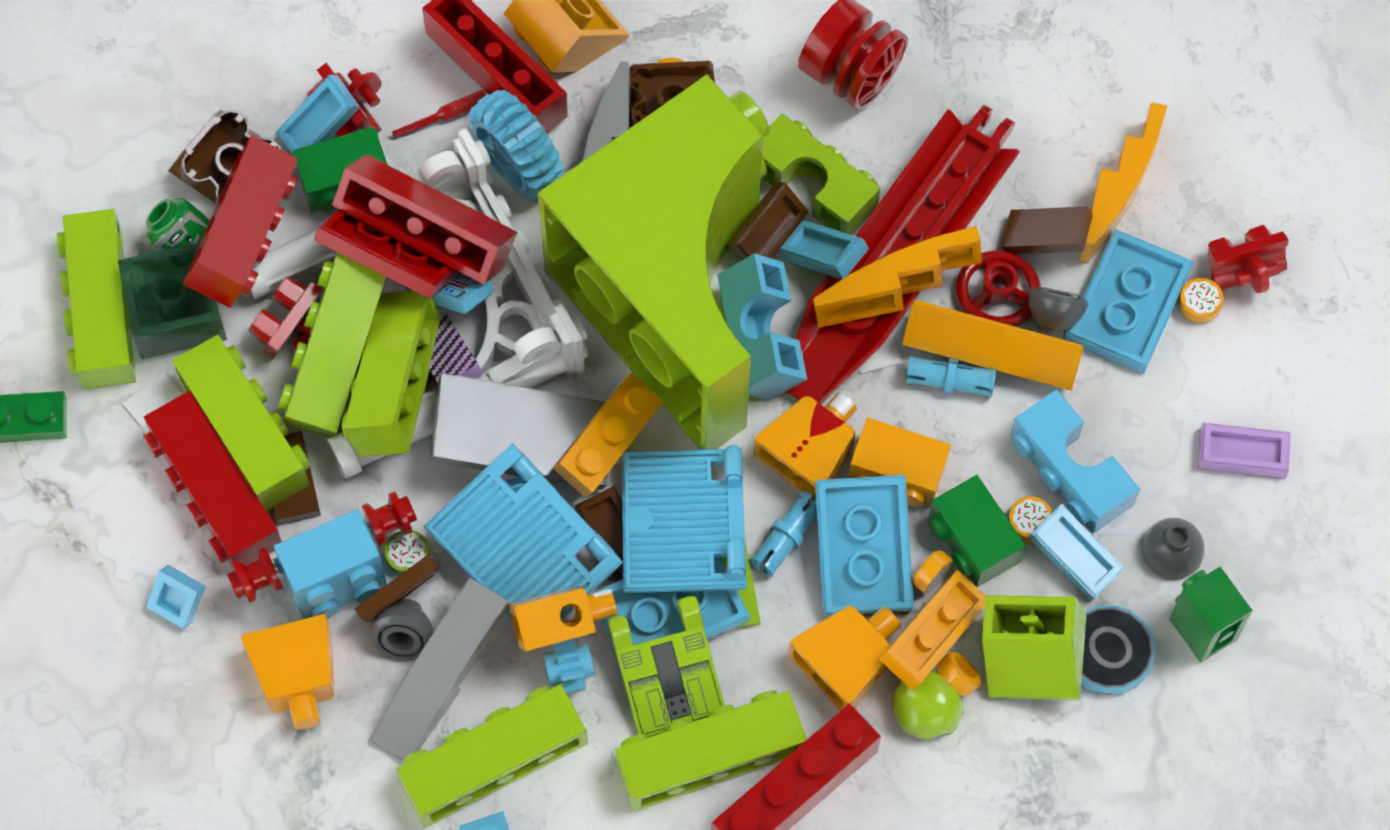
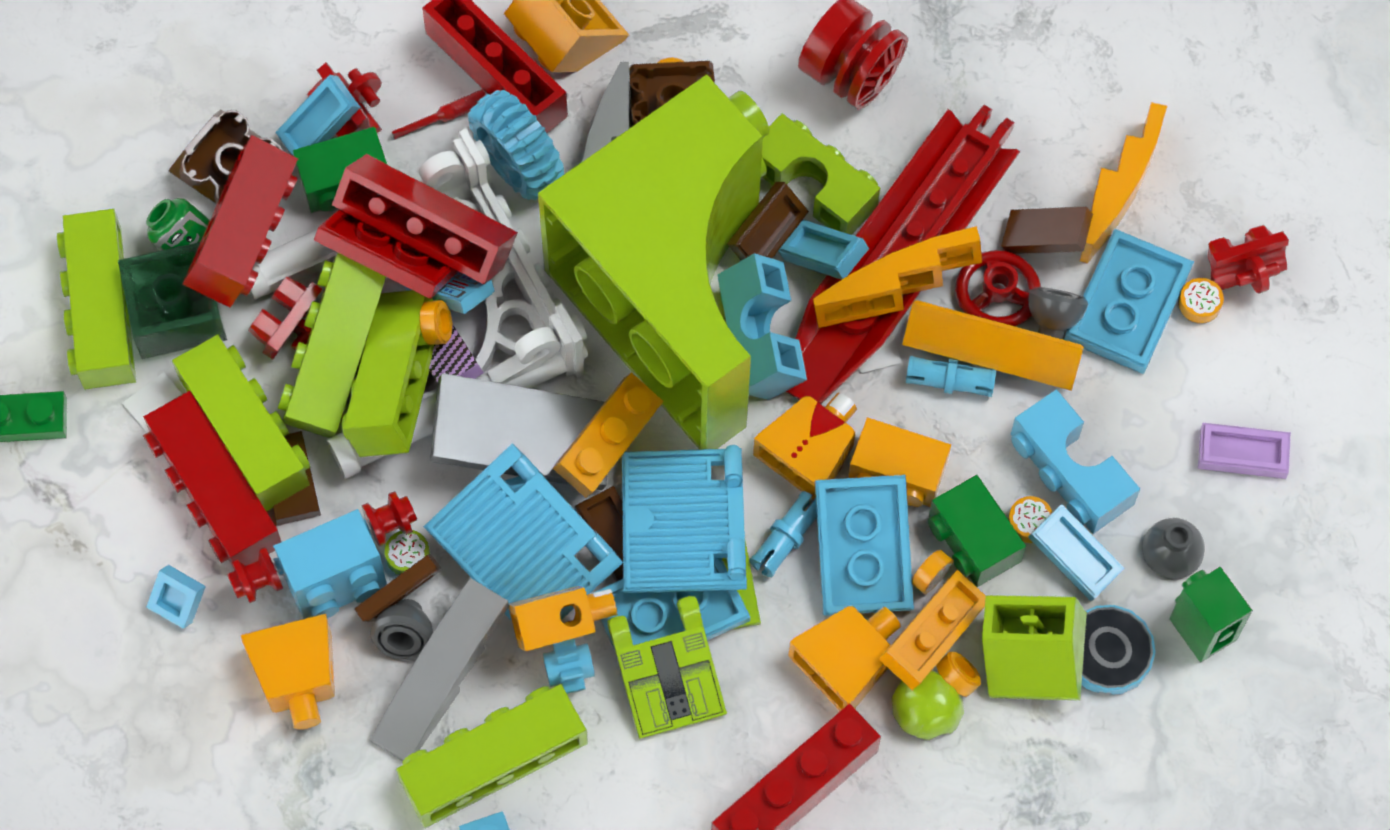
lime brick [614,690,807,812] -> none
none -> light orange tile [420,300,453,345]

